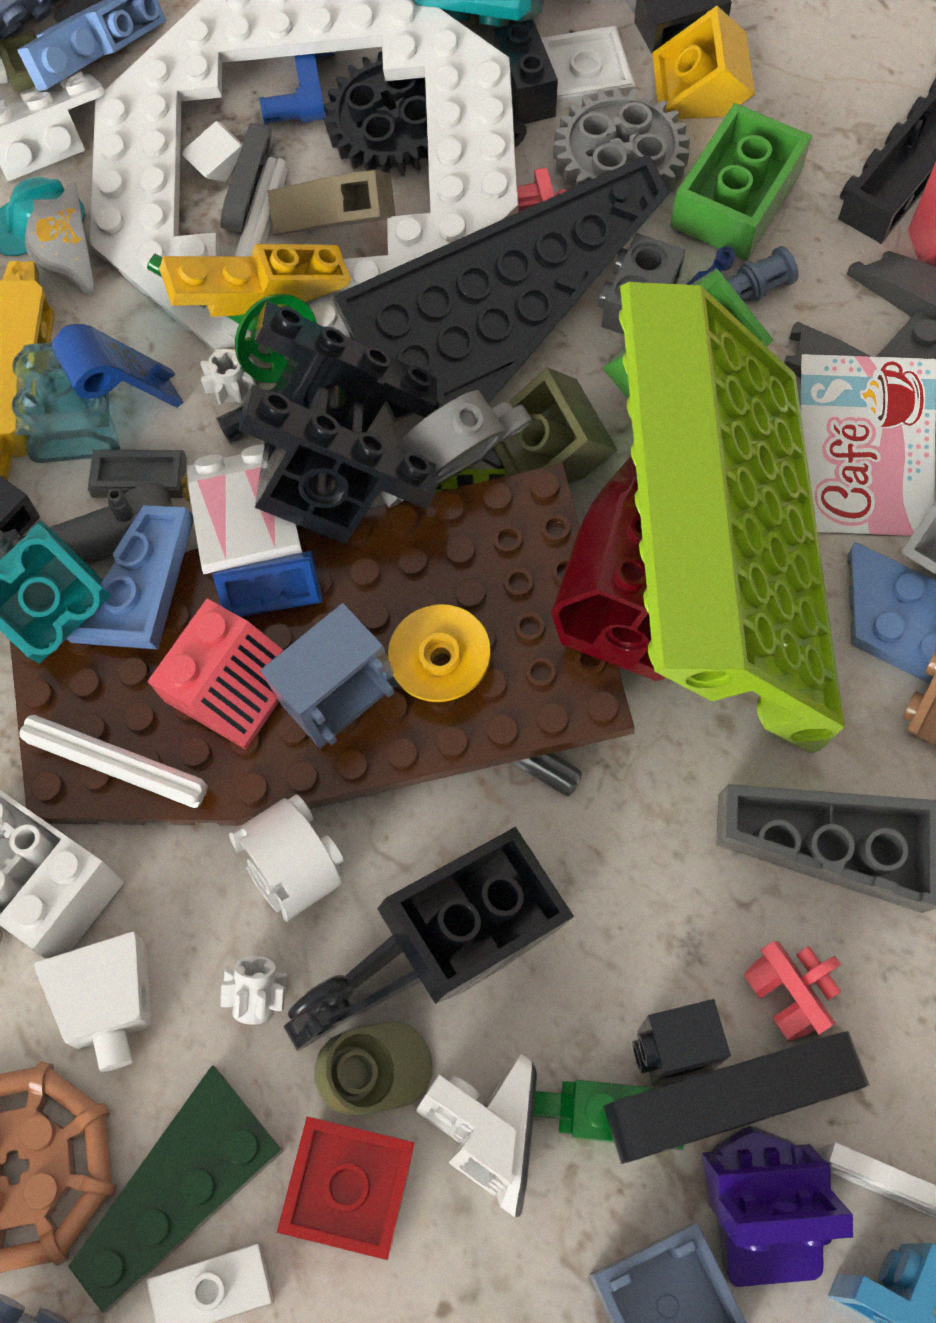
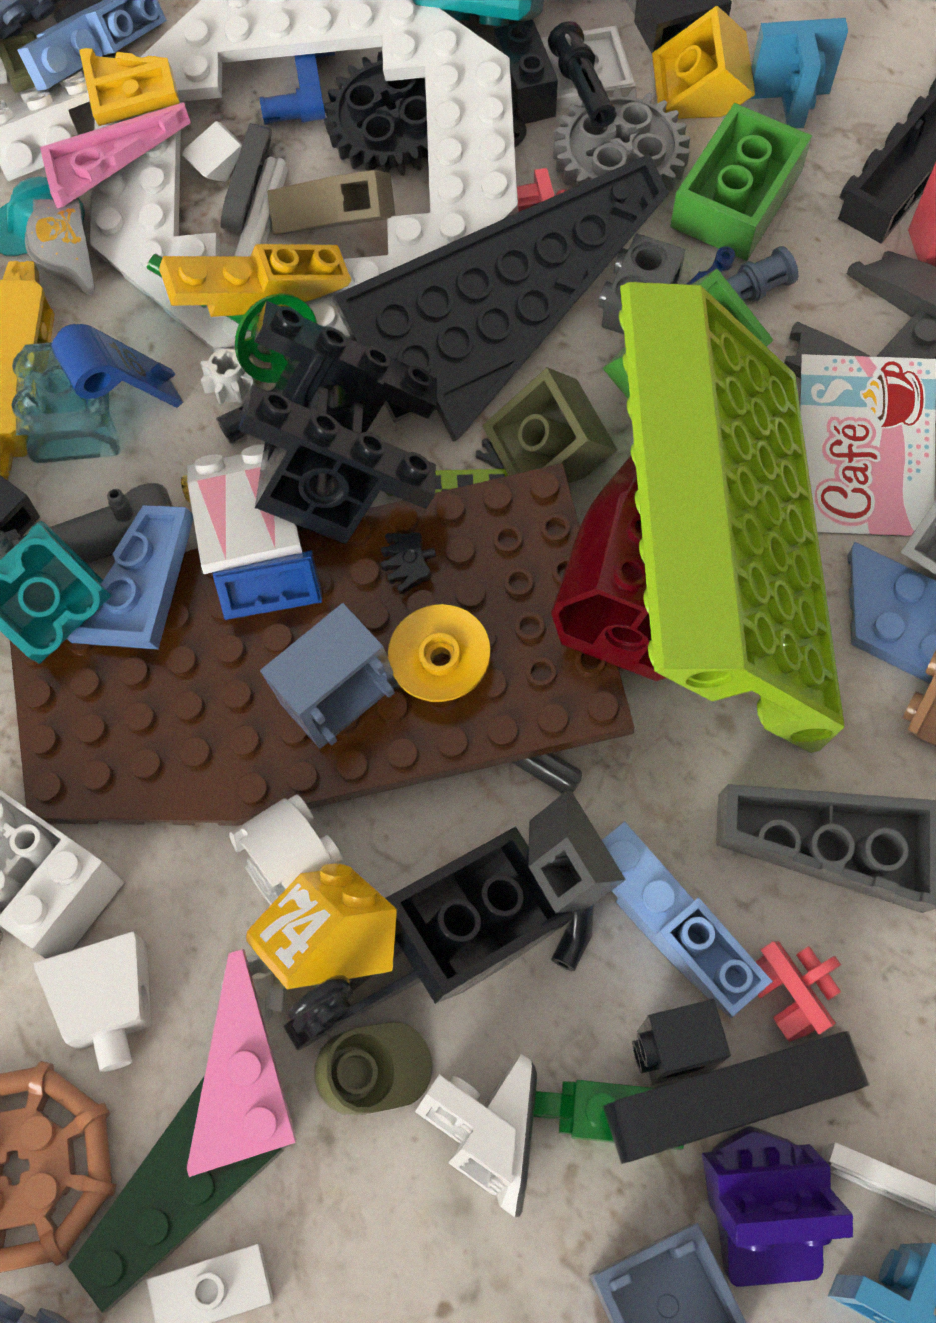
white axle [20,715,208,808] -> none
dark grey tile [88,450,187,498] -> none
coral slope [147,599,284,750] -> none
red plate [276,1116,415,1260] -> none
light grey piece [379,390,533,508] -> none
none -> bright pink wing [40,102,191,209]
none -> yellow wing [79,48,180,126]
none -> bright pink wing [187,949,297,1177]
none -> yellow slope [246,864,397,990]
none -> black piece [381,532,436,595]
none -> dark grey slope [528,791,626,913]
none -> black pin [548,21,617,128]
none -> black arm [551,904,594,971]
none -> light blue slope [602,821,773,1018]
none -> dark azure bracket [750,18,848,128]

